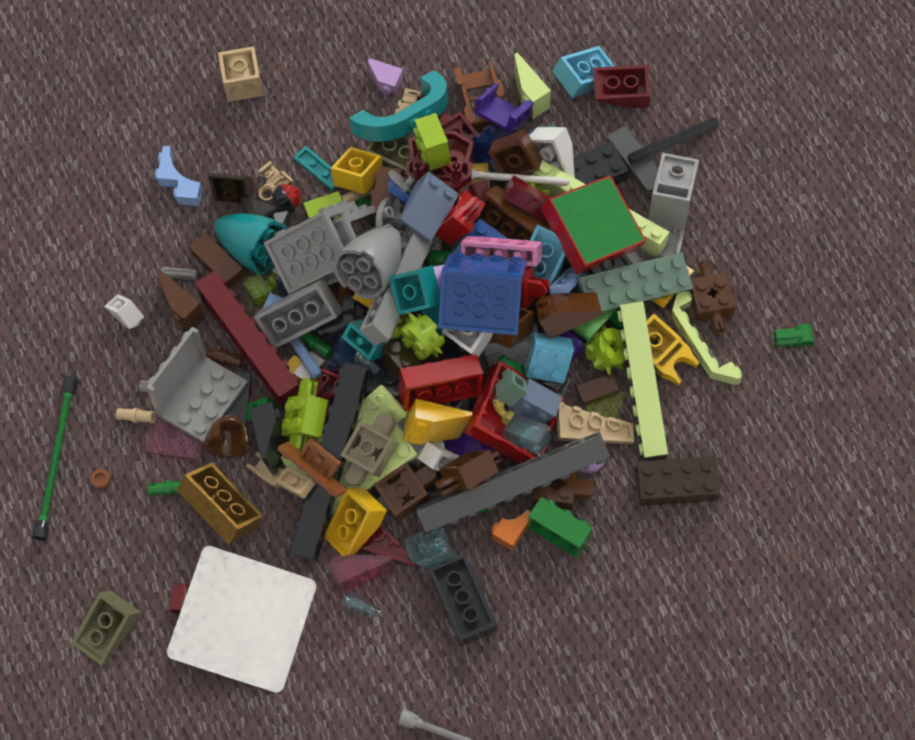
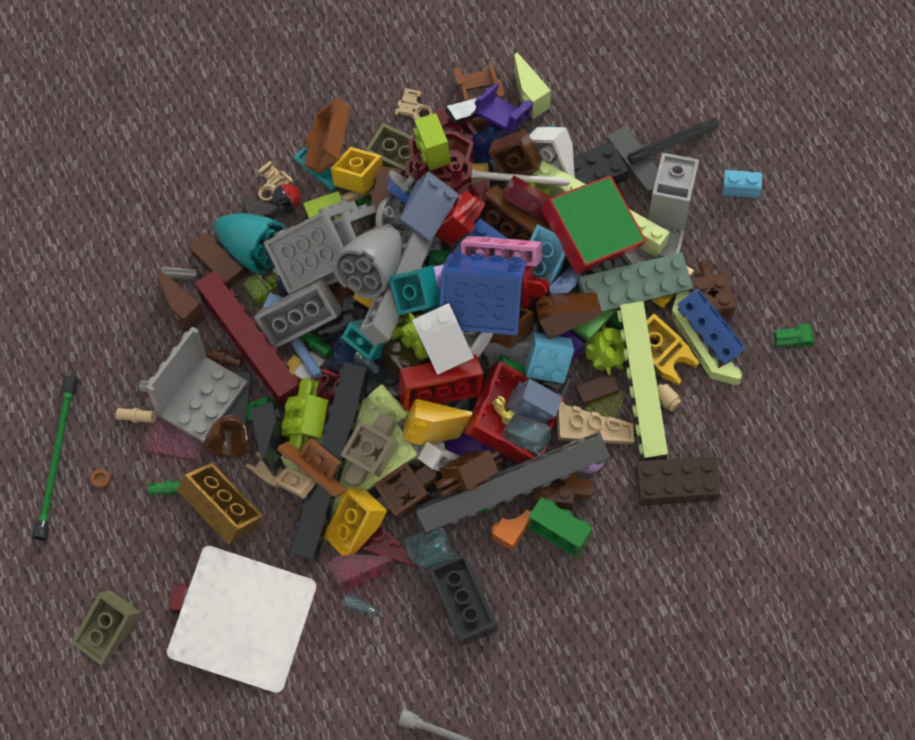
white slope [104,295,144,329] -> none
light blue arch [155,146,203,206] -> none
dark brown slope [207,172,254,205] -> none
tan brick [218,47,263,102] -> none
light grey slope [274,211,290,226] -> none
teal arch [349,70,448,141] -> none
lavender slope [368,58,403,95] -> none
sand green brick [495,368,527,407] -> none
medium azure slope [552,46,614,98] -> none
dark red slope [594,65,650,108] -> none
none -> dark orange piece [304,97,351,174]
none -> white slope [412,303,474,375]
none -> tile [445,98,480,124]
none -> tan brick [657,384,682,412]
none -> blue brick [677,288,746,365]
none -> medium azure brick [722,170,762,198]

